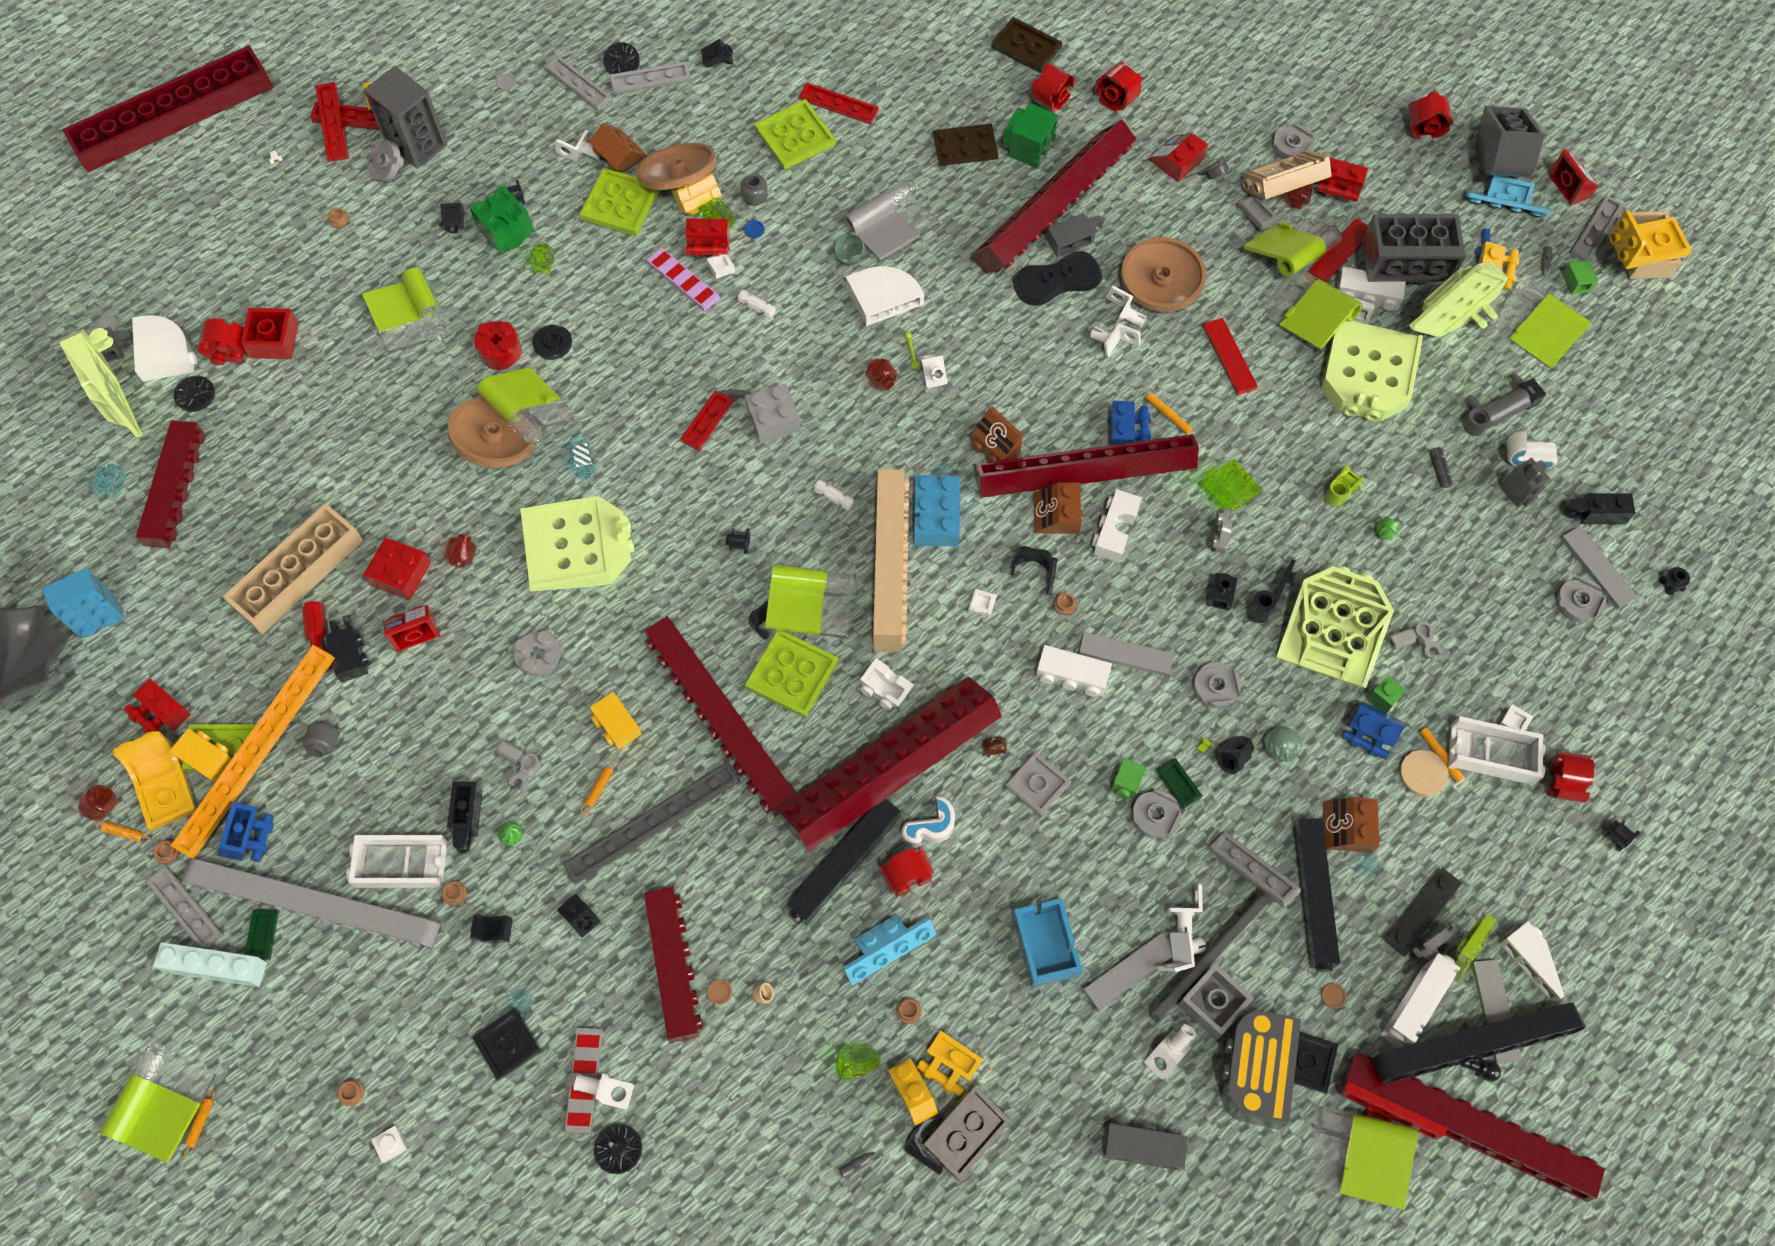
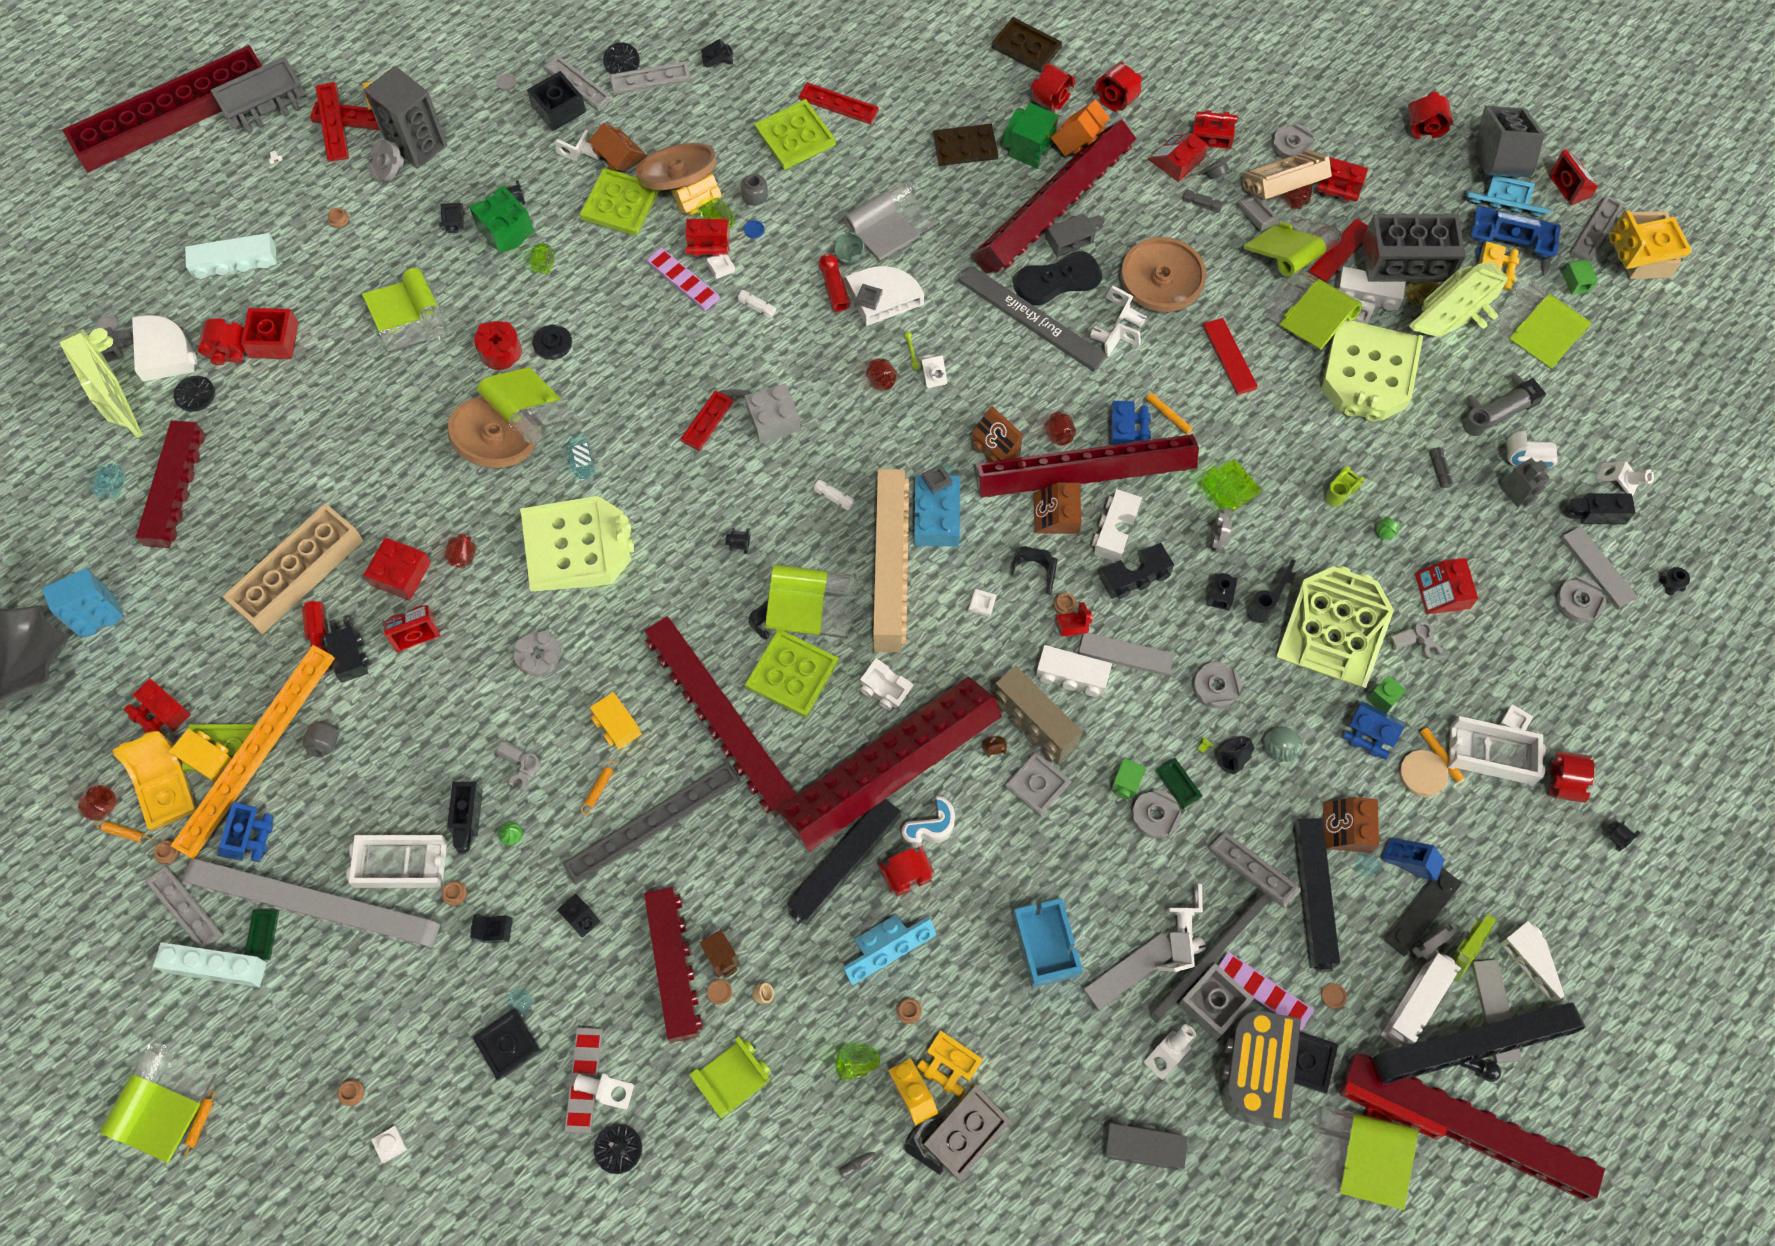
none -> light aqua brick [185,233,277,279]
none -> dark grey hinge [211,56,306,133]
none -> black brick [527,71,586,131]
none -> lime panel [689,1036,771,1119]
none -> reddish brown brick [699,929,740,978]
none -> red piece [818,253,851,312]
none -> dark grey tile [855,284,883,310]
none -> dark grey tile [922,464,952,494]
none -> dark grey tile [959,266,1107,372]
none -> dark tan brick [993,666,1082,765]
none -> clear red head [1045,412,1076,446]
none -> orange piece [1051,99,1110,156]
none -> red bracket [1055,602,1093,637]
none -> black arch [1099,543,1174,599]
none -> dark grey axle [1183,189,1223,213]
none -> red brick [1192,110,1238,149]
none -> tile [1219,952,1314,1032]
none -> blue arch [1381,837,1445,881]
none -> clear yellow bracket [1407,282,1439,307]
none -> red slope [1415,558,1478,615]
none -> blue bracket [1471,205,1561,257]
none -> white bracket [1596,461,1654,496]

